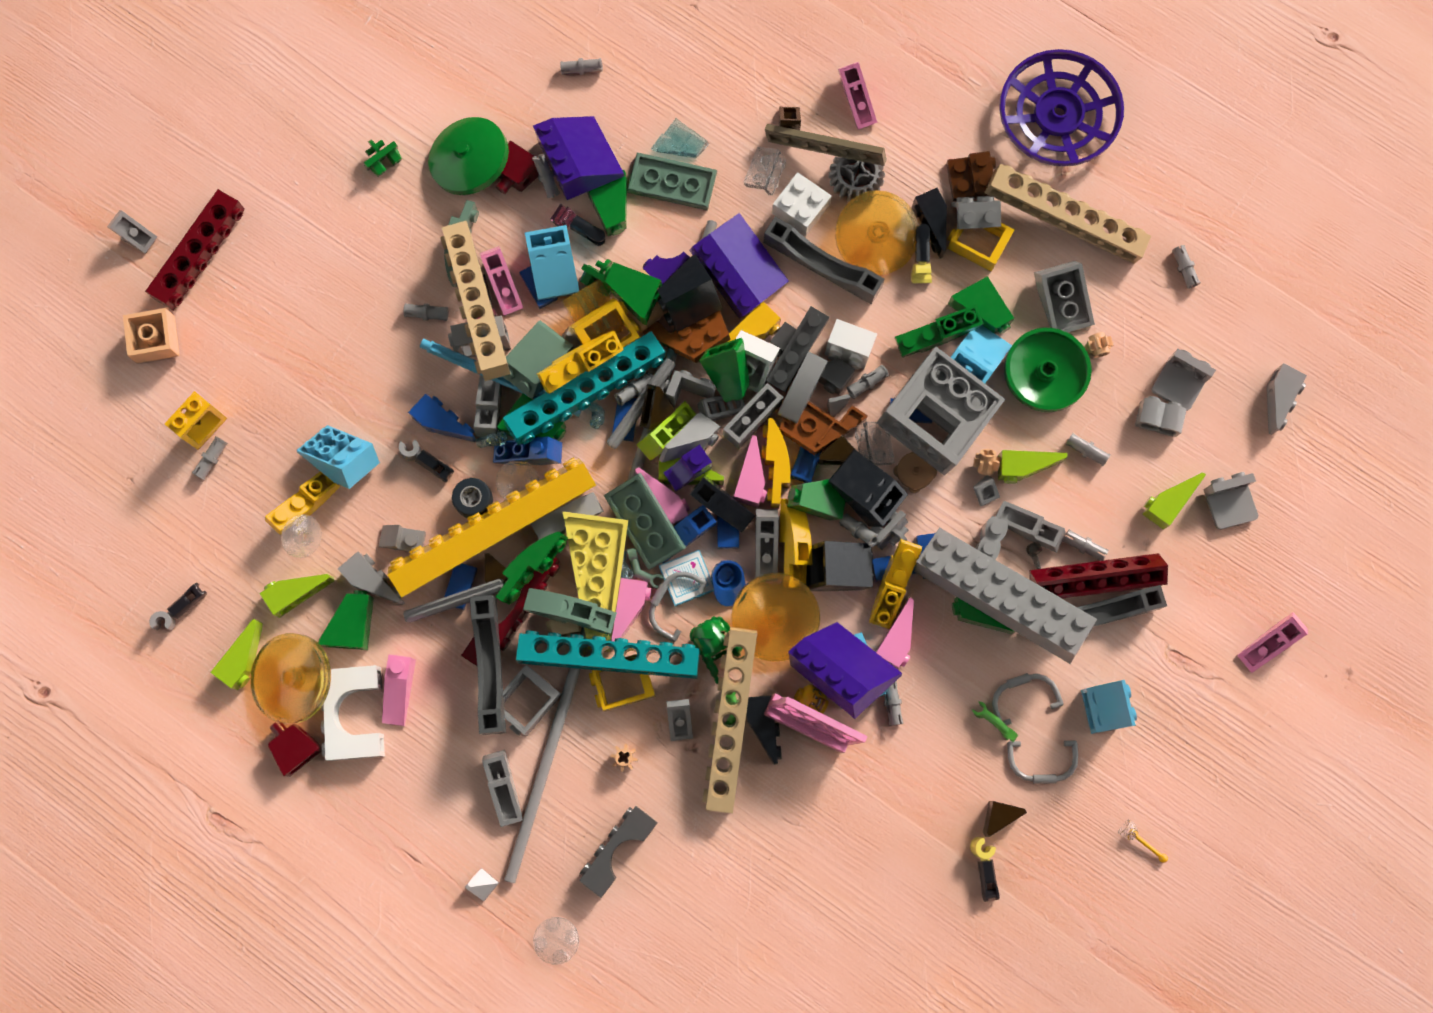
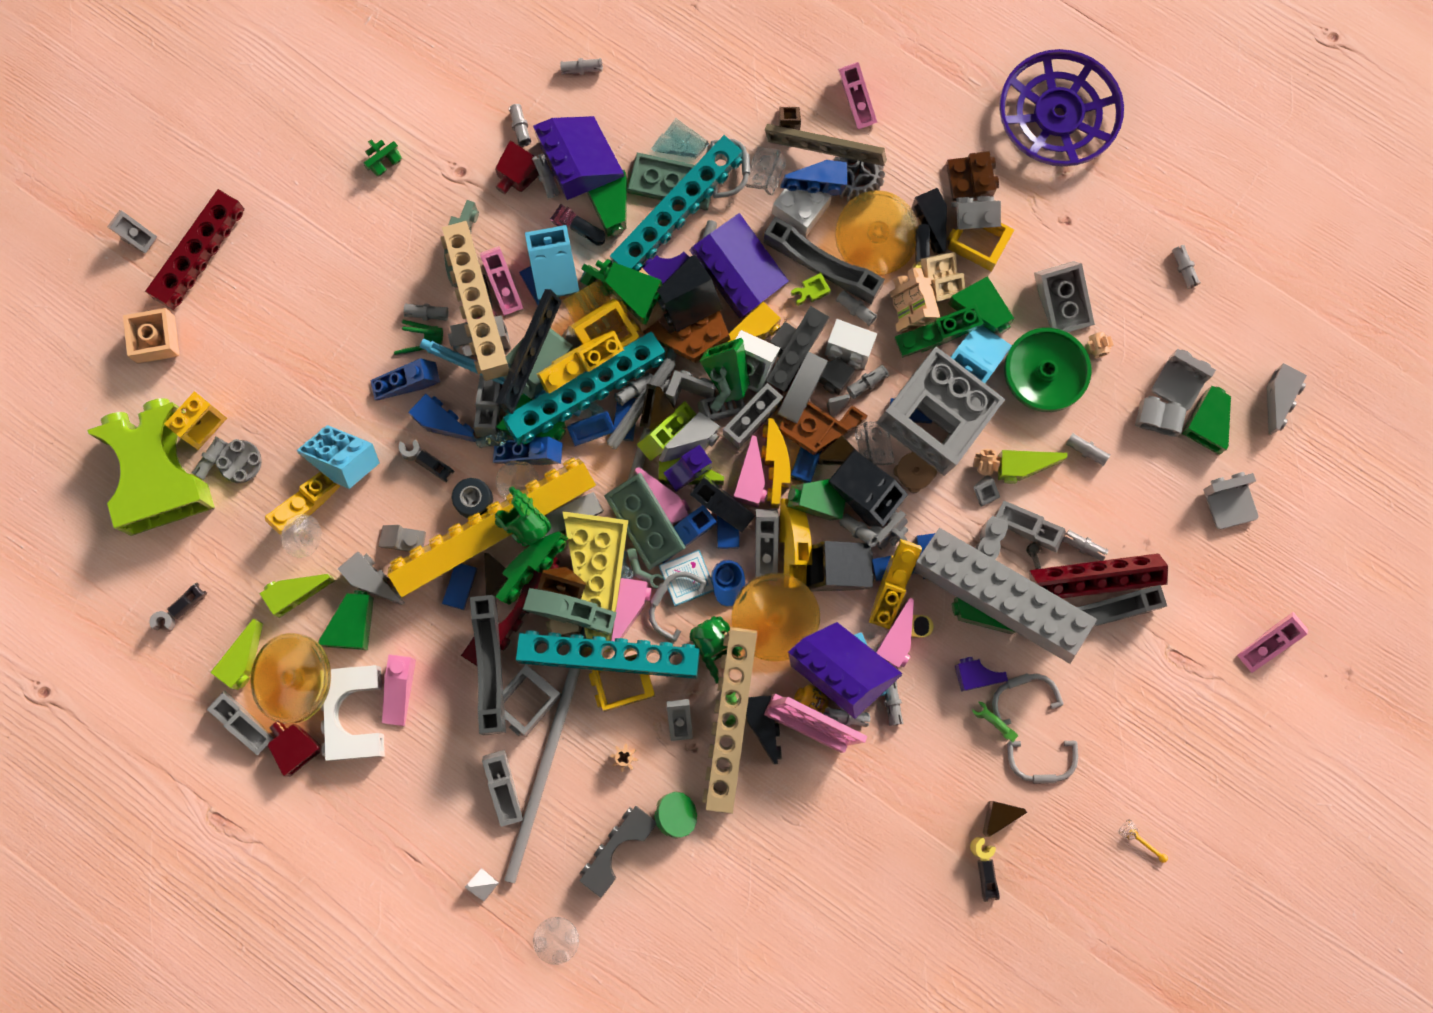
light grey axle [404,579,505,623] -> none
green dish [428,117,509,195] -> none
tan brick [985,164,1151,264] -> none
medium azure slope [1081,680,1137,734] -> none
lime slope [1142,472,1206,530] -> none
none -> lime brick [87,398,215,536]
none -> light grey slope [207,690,274,756]
none -> light grey dish [216,439,262,483]
none -> blue slope [370,358,440,400]
none -> green plant [394,320,443,355]
none -> black tile [495,289,562,414]
none -> green helmet [495,486,551,546]
none -> light grey pin [509,104,531,147]
none -> reddish brown slope [537,567,586,599]
none -> blue tile [567,411,615,446]
none -> teal brick [610,135,743,271]
none -> tile [655,792,697,839]
none -> light grey piece [710,139,750,199]
none -> sand green arm [710,366,731,412]
none -> blue slope [780,160,847,196]
none -> lime plate [791,273,831,306]
none -> light grey pin [824,707,870,727]
none -> light grey pin [836,290,878,326]
none -> light nougat hips [890,268,940,332]
none -> tile [911,615,934,638]
none -> tan slope [920,252,965,301]
none -> dark purple arch [955,657,1008,692]
none -> green slope [1181,386,1231,455]

